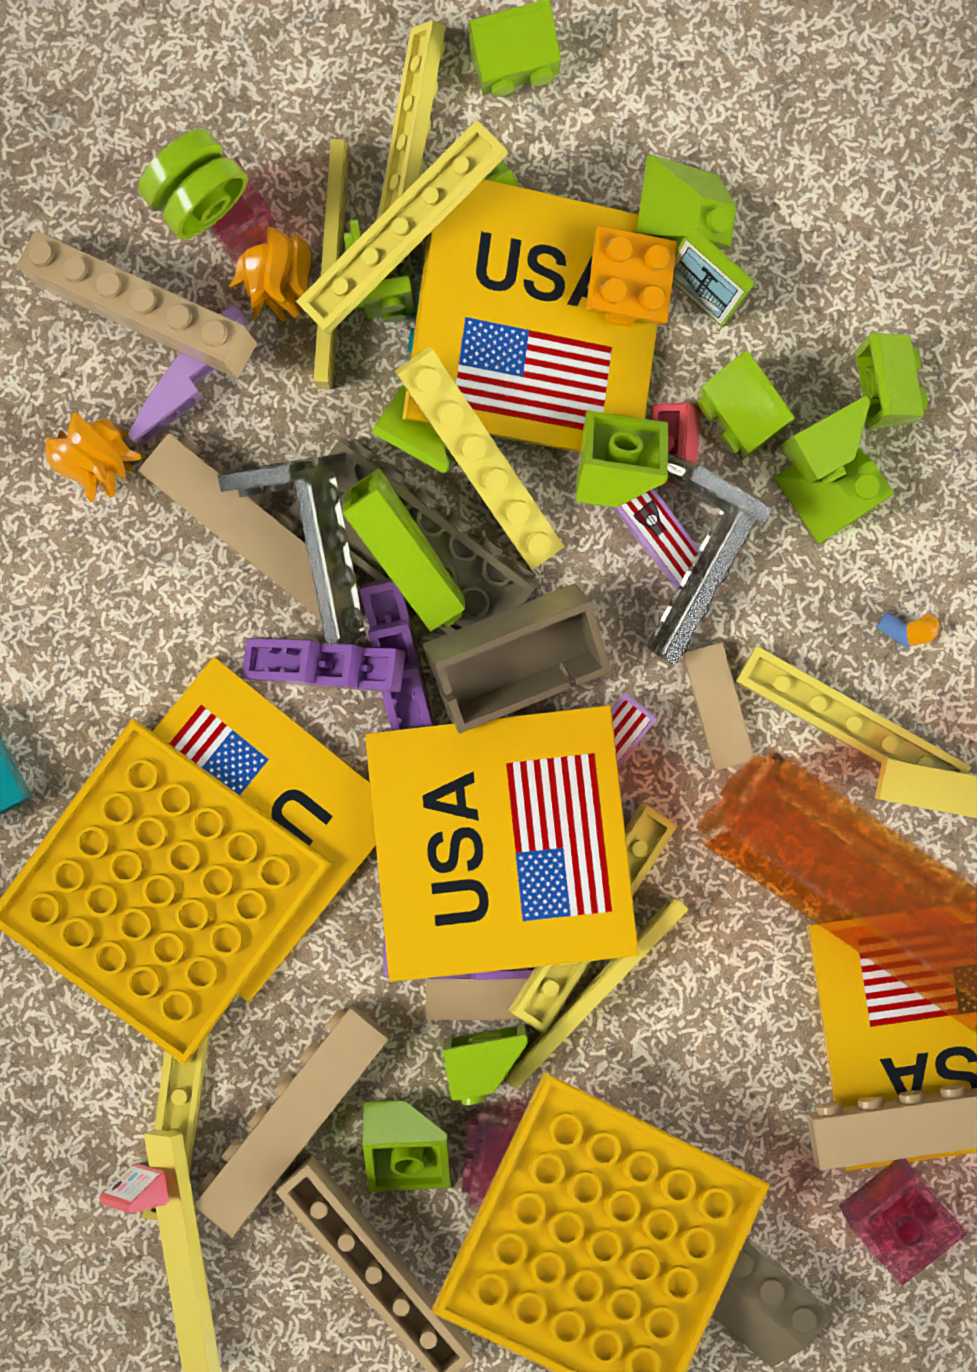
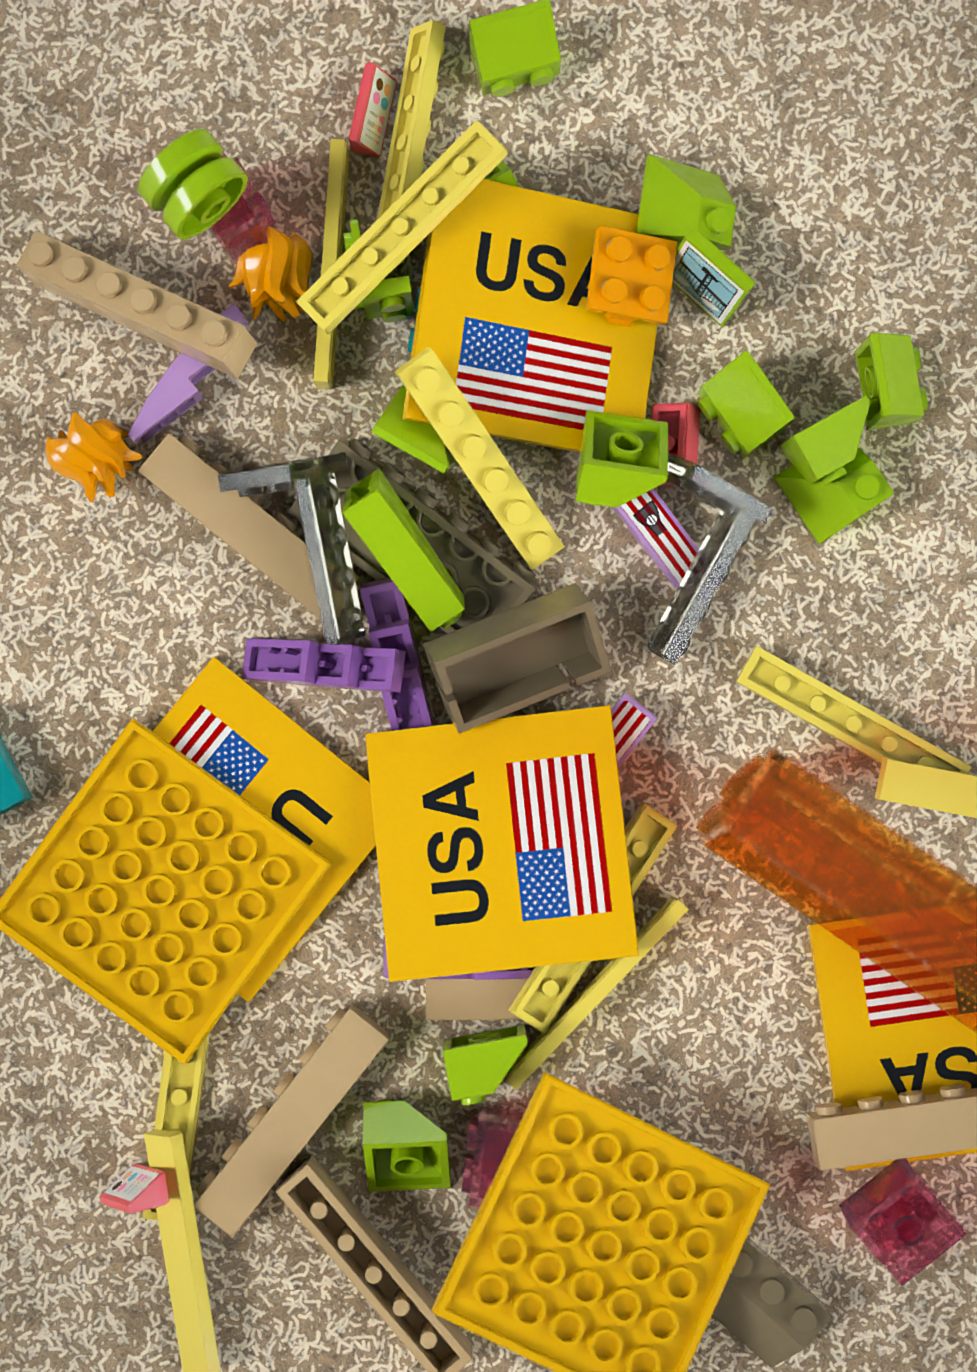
tan tile [682,642,755,771] -> none
arm [876,611,940,647] -> none
none -> slope [348,62,397,157]

